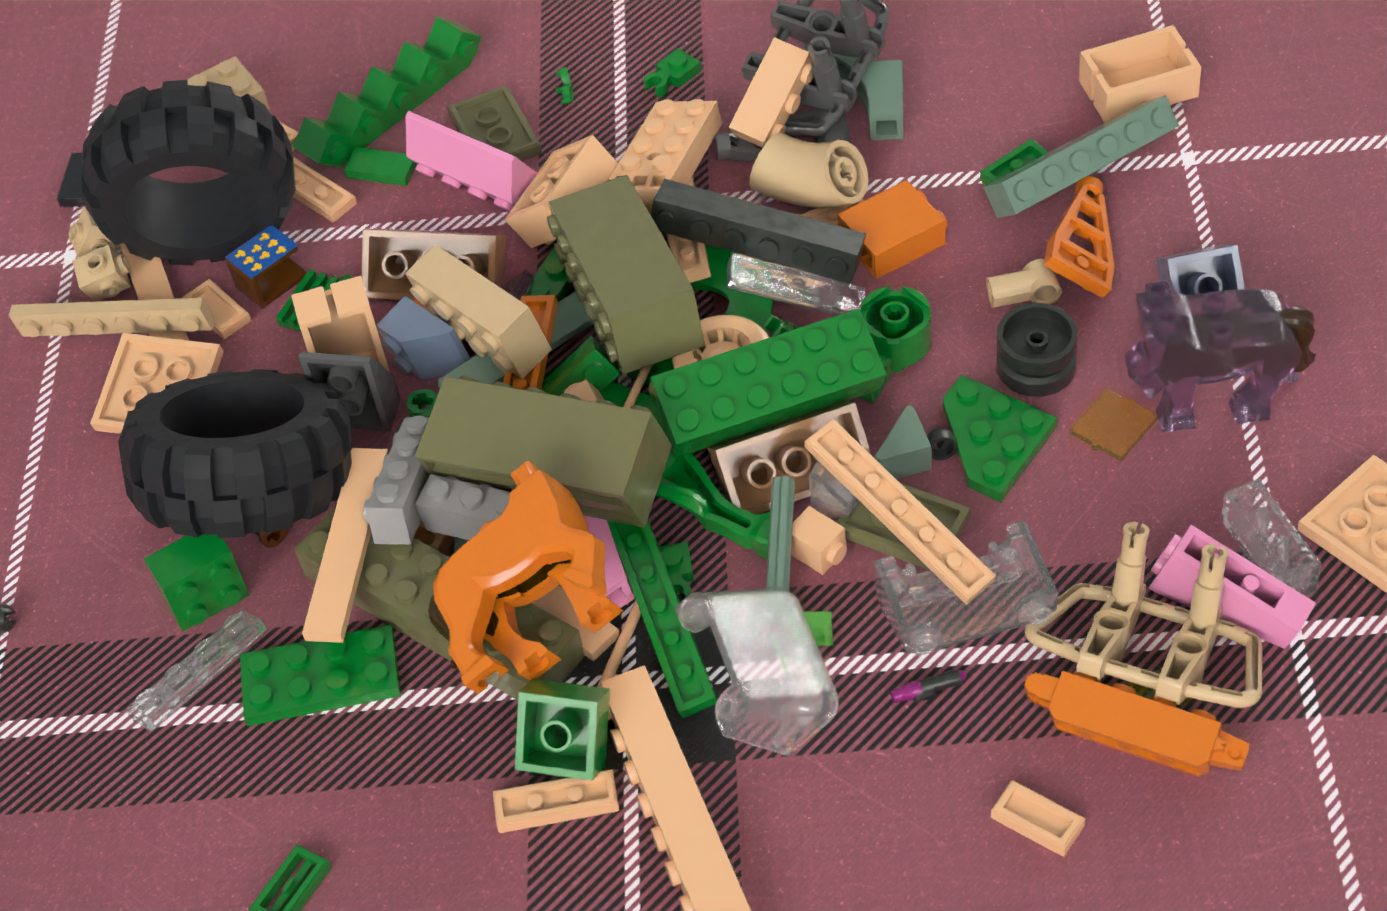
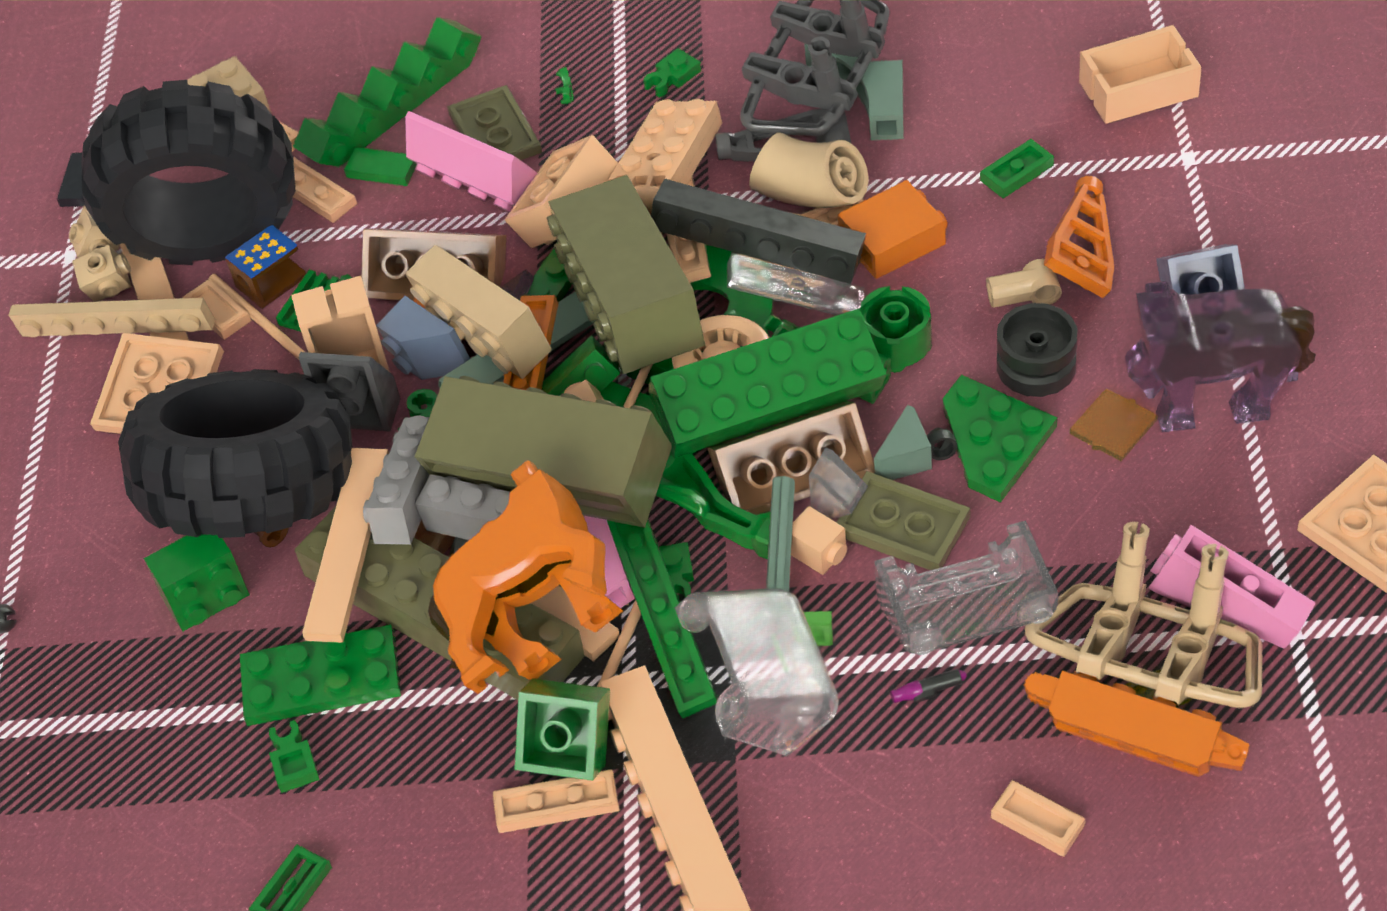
clear plate [125,610,267,731] -> none
light nougat brick [729,37,814,148] -> none
light nougat tile [804,419,996,605] -> none
sand green brick [983,95,1179,218] -> none
clear brick [1221,479,1321,596] -> none
none -> light nougat axle [209,274,305,360]
none -> green plate [269,720,320,793]

